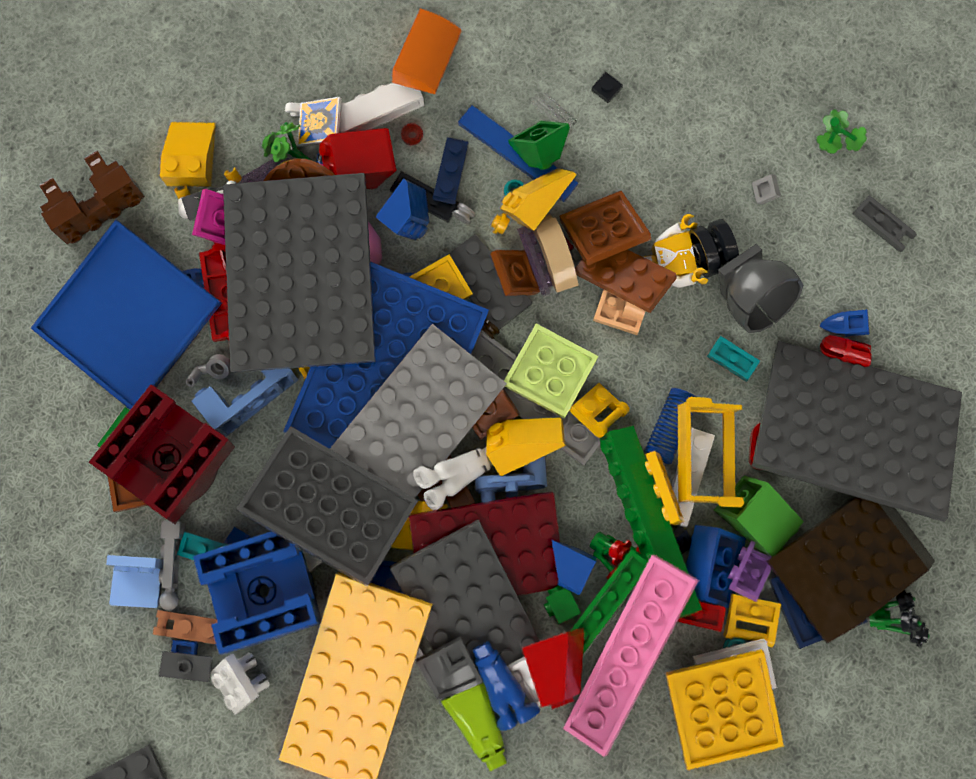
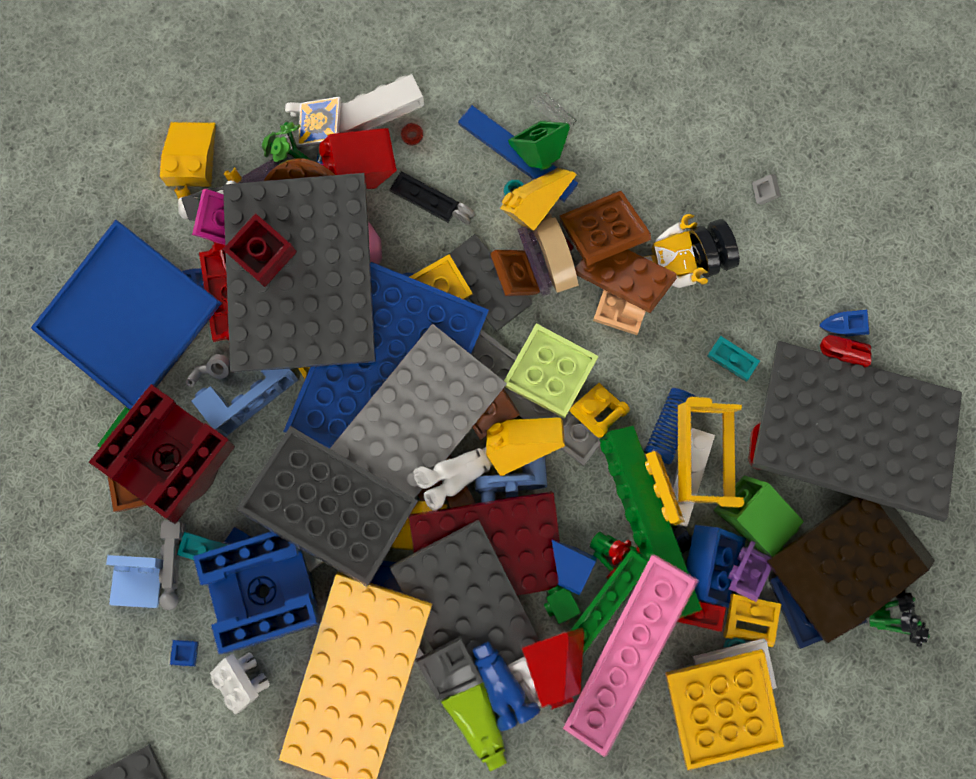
reddish brown piece [39,151,145,245] -> none
nougat plate [153,610,218,644] -> none
dark grey plate [159,651,213,682] -> none
blue slope [376,179,429,240] -> none
orange slope [392,8,461,94] -> none
dark blue plate [433,137,469,204] -> none
dark brown bush [481,319,500,339] -> none
yellow plate [491,212,510,235] -> none
black plate [591,72,623,103] -> none
dark grey plate [718,244,804,333] -> none
bright green plant [816,109,867,154] -> none
dark grey hinge [853,195,917,252] -> none
none -> dark red brick [222,213,297,287]

